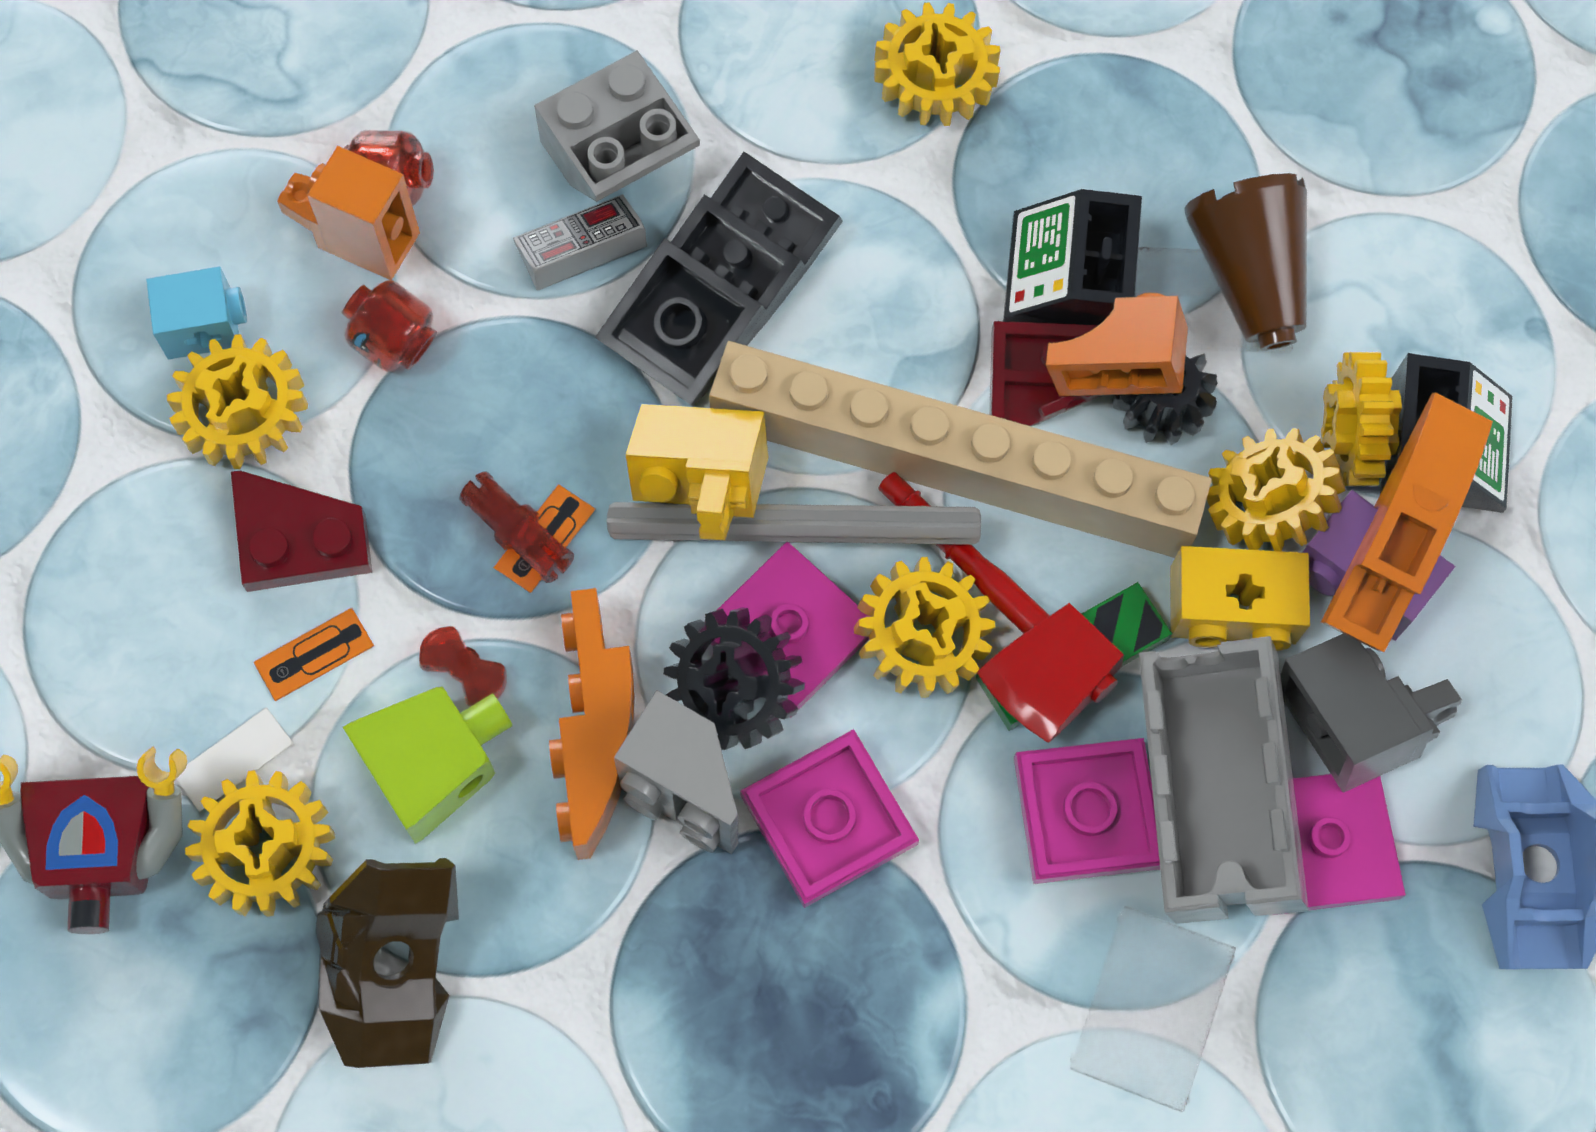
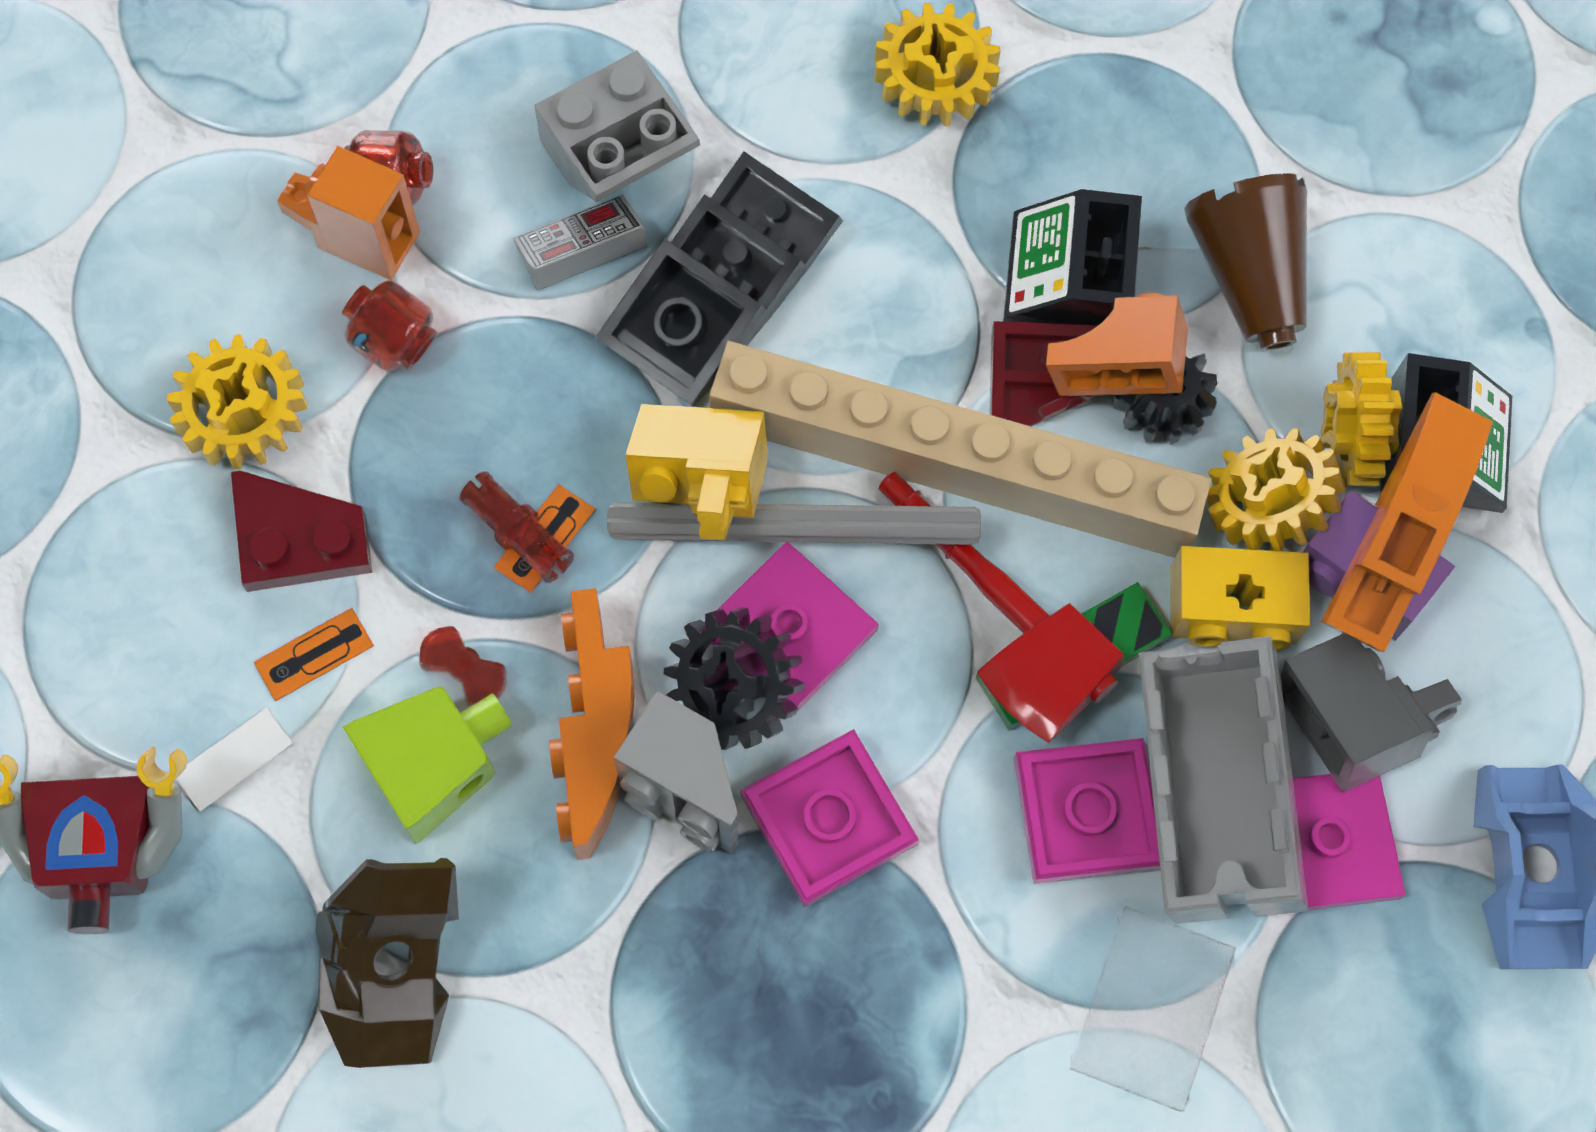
medium azure brick [146,266,247,360] -> none
yellow gear [185,770,335,917] -> none
yellow gear [854,557,995,698] -> none

